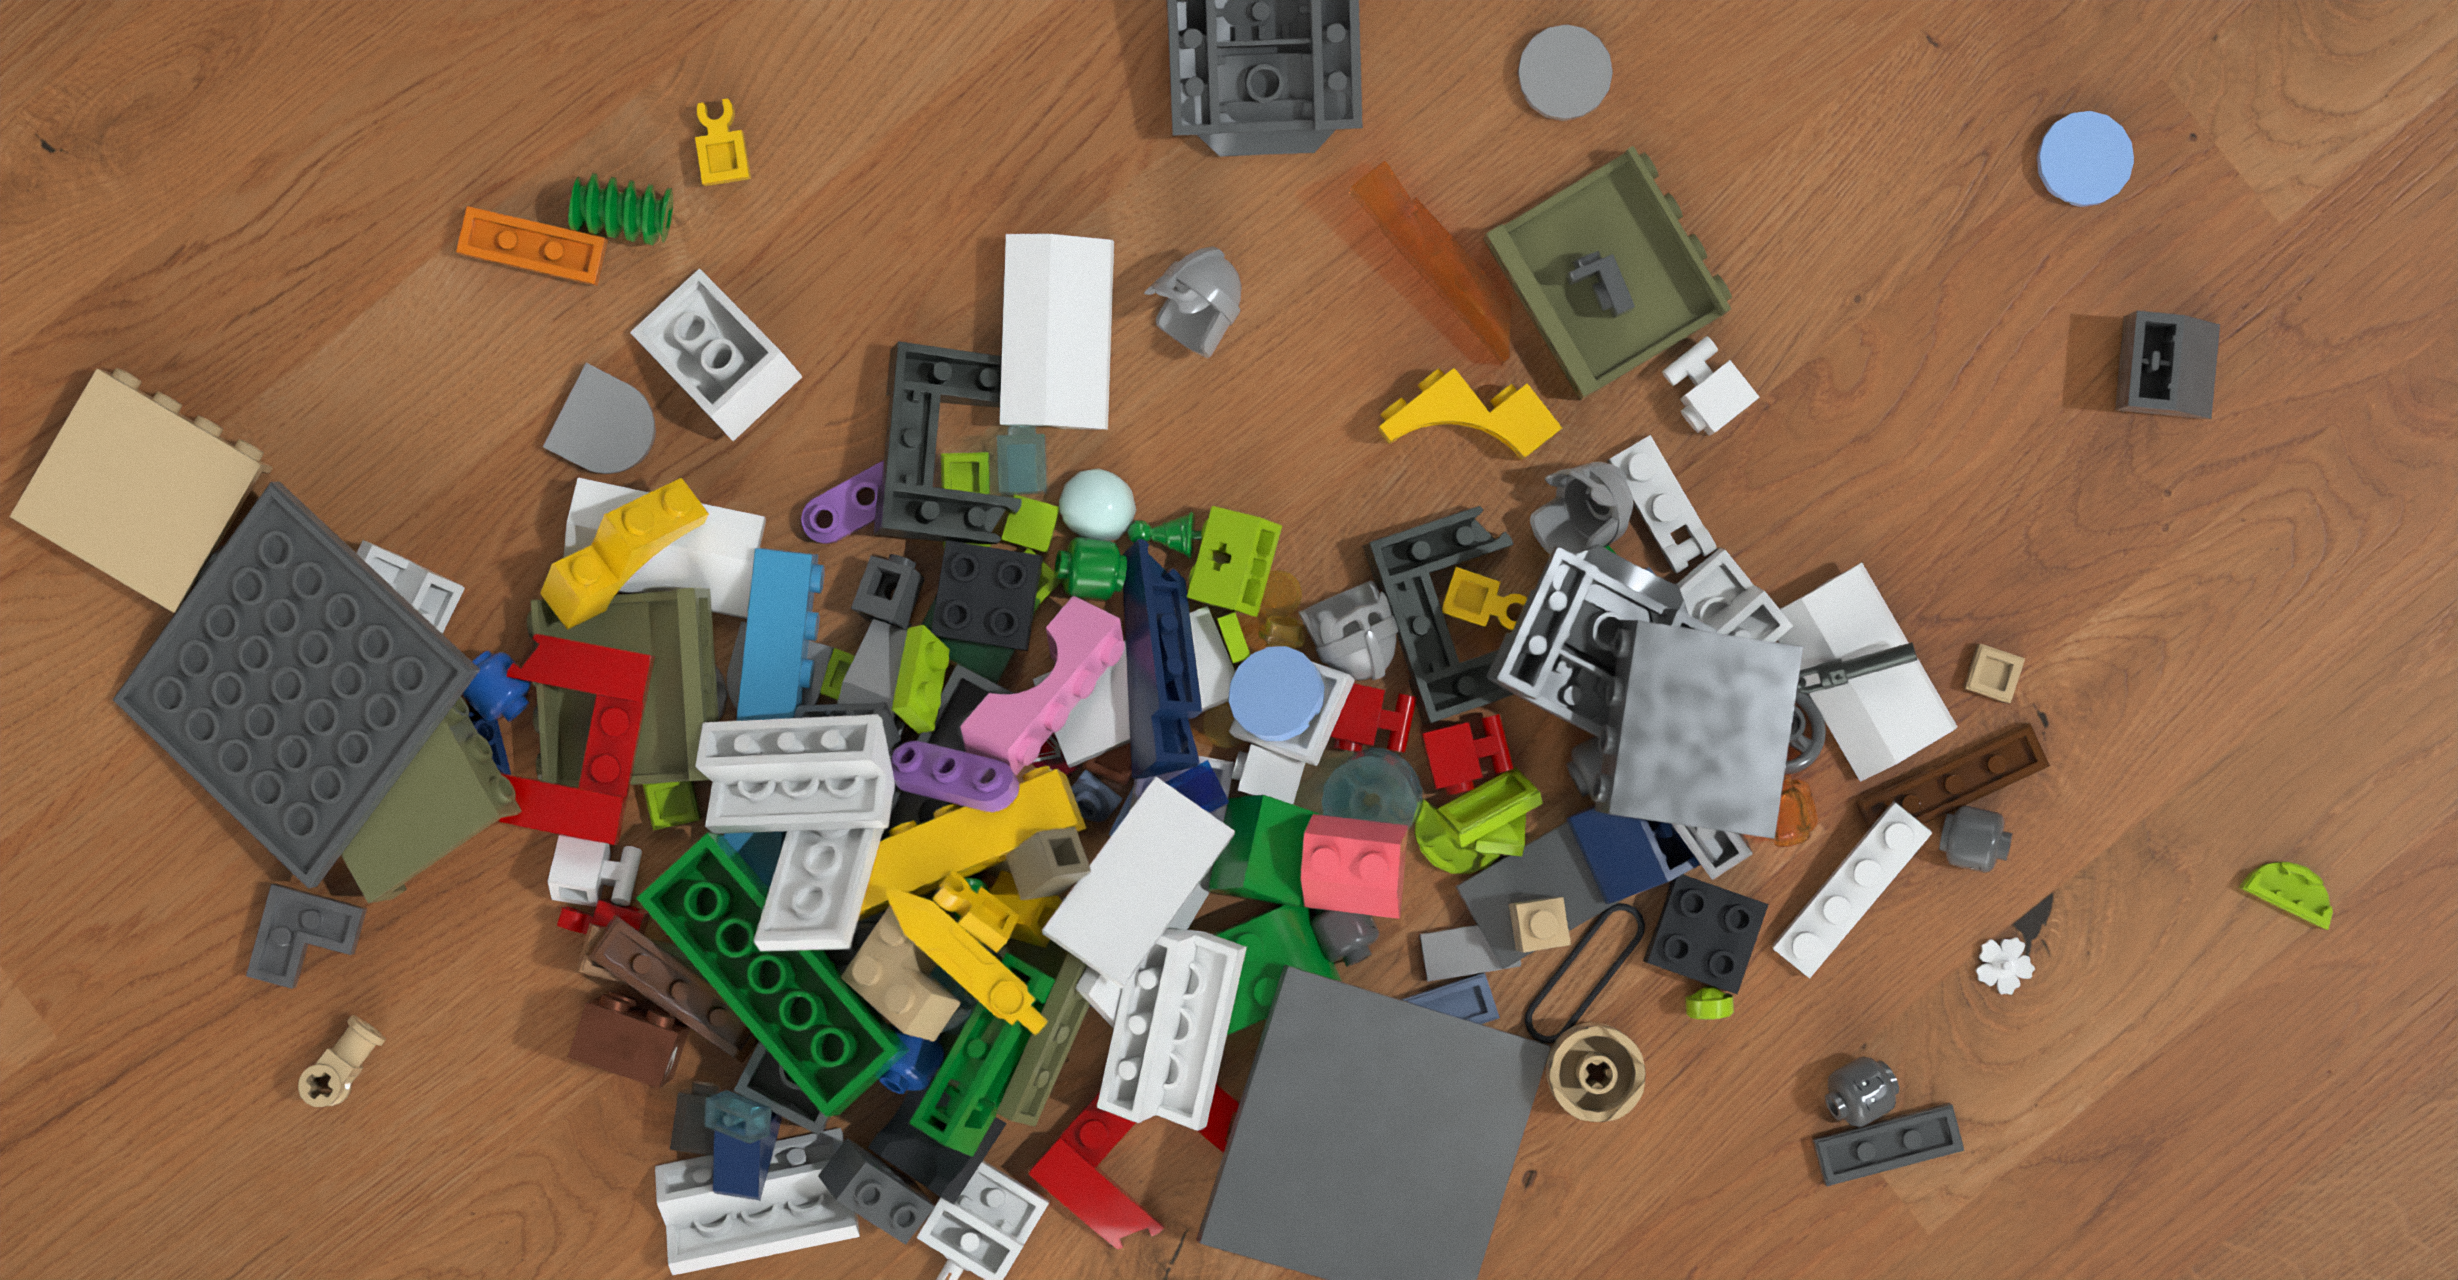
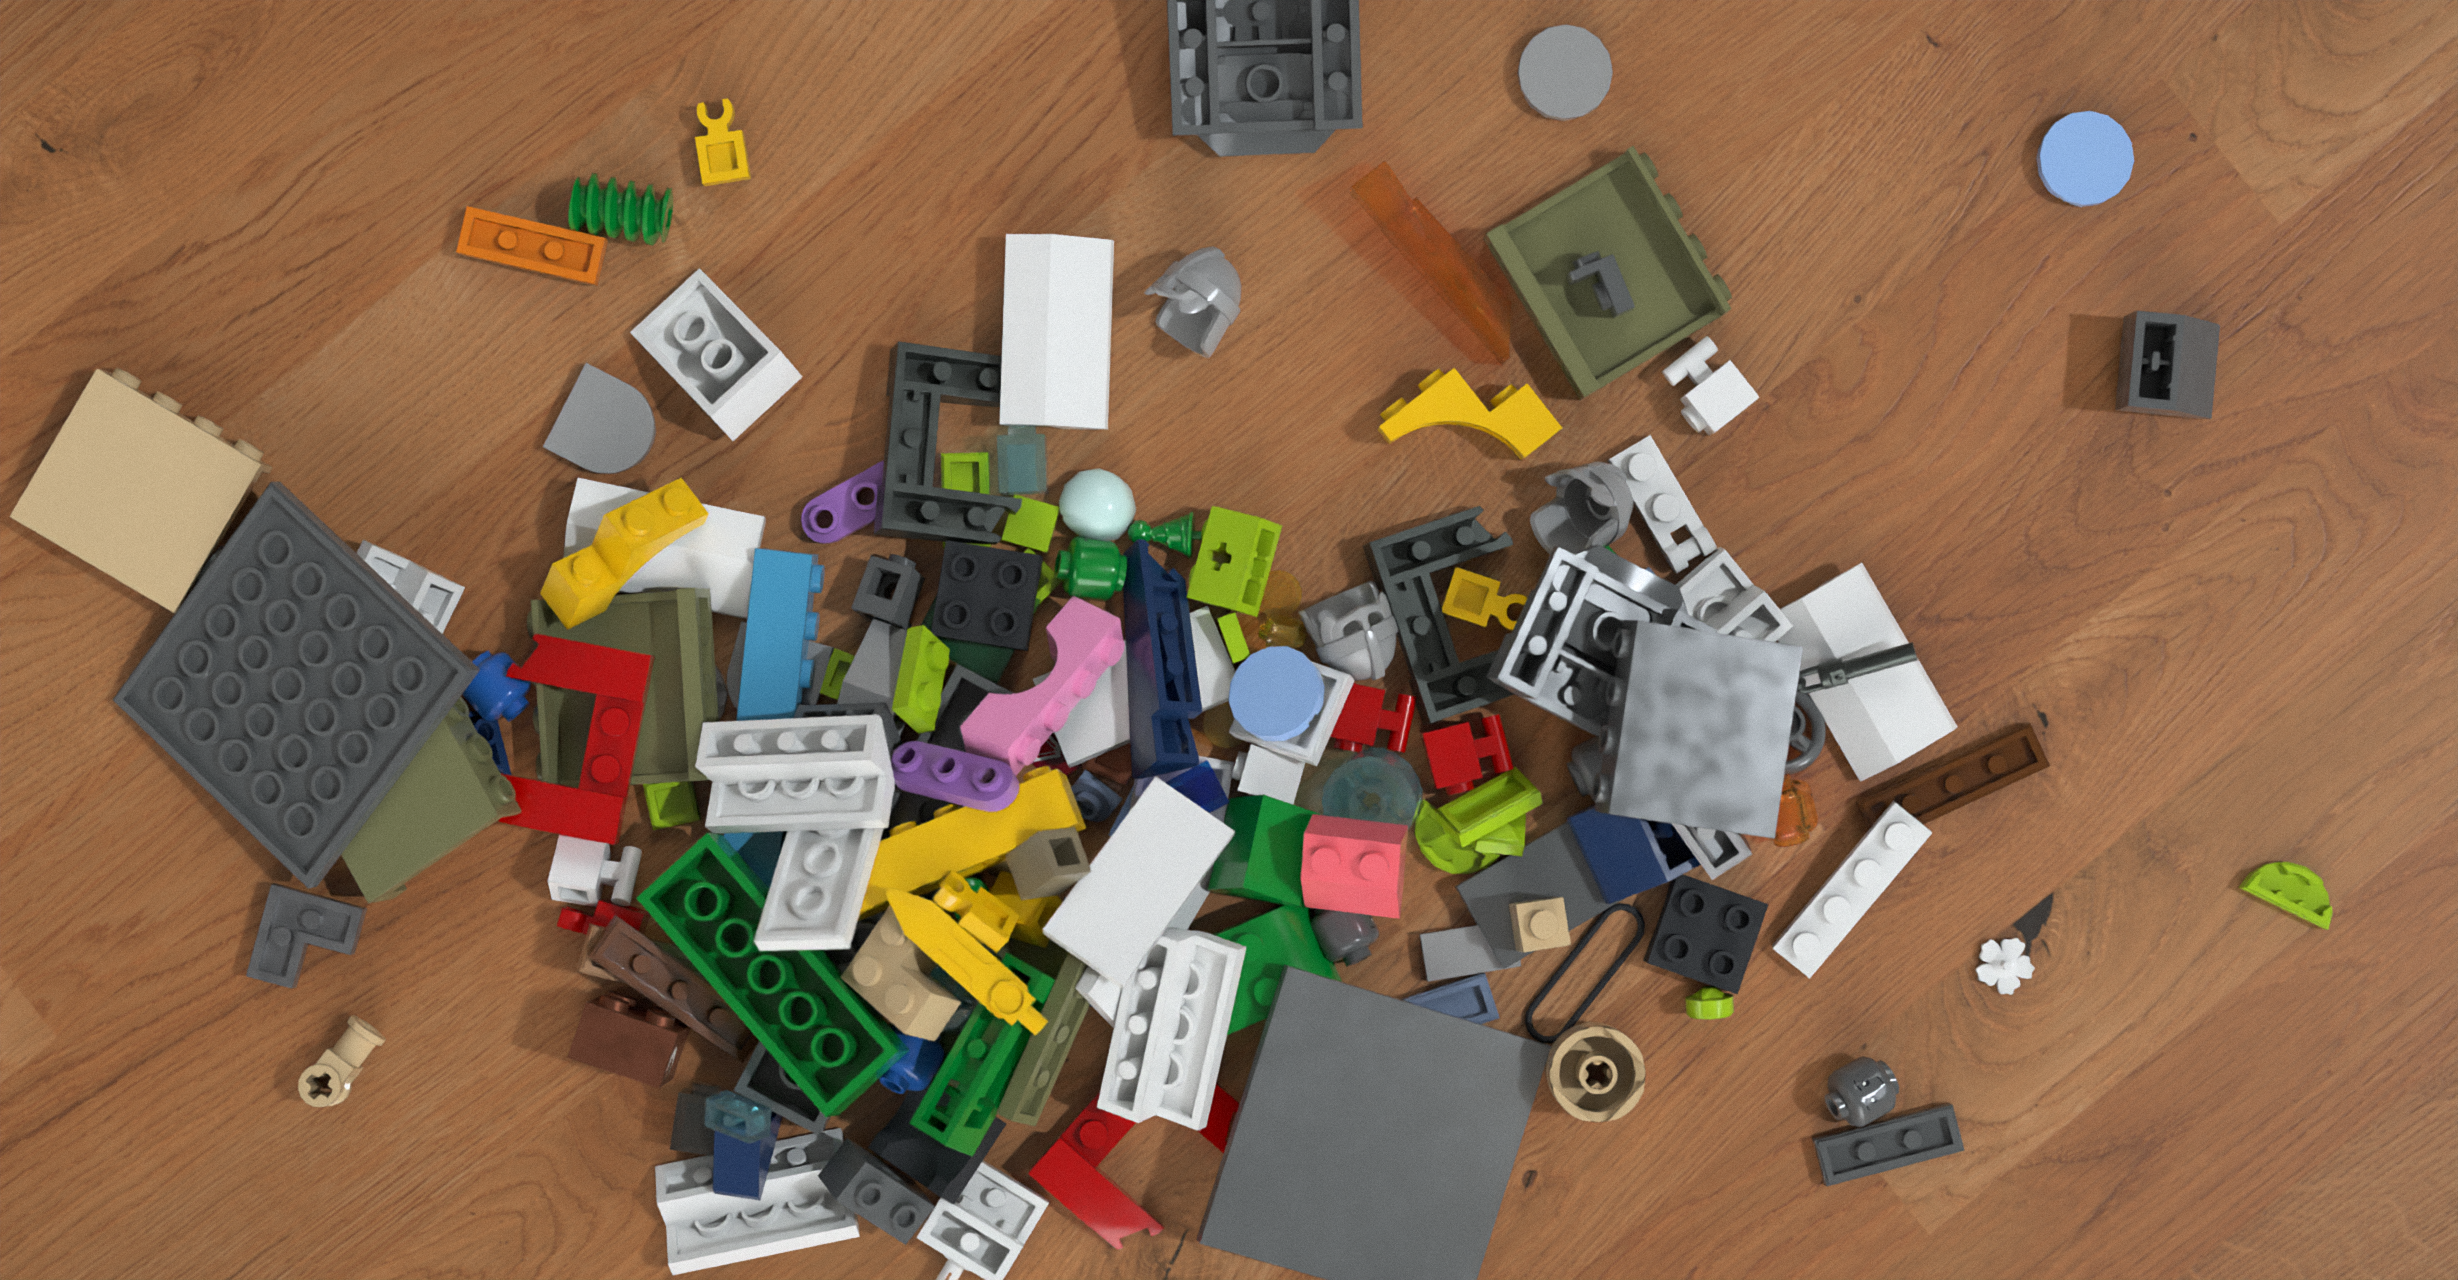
dark grey head [1939,805,2013,873] -> none
tan tile [1962,643,2025,704] -> none

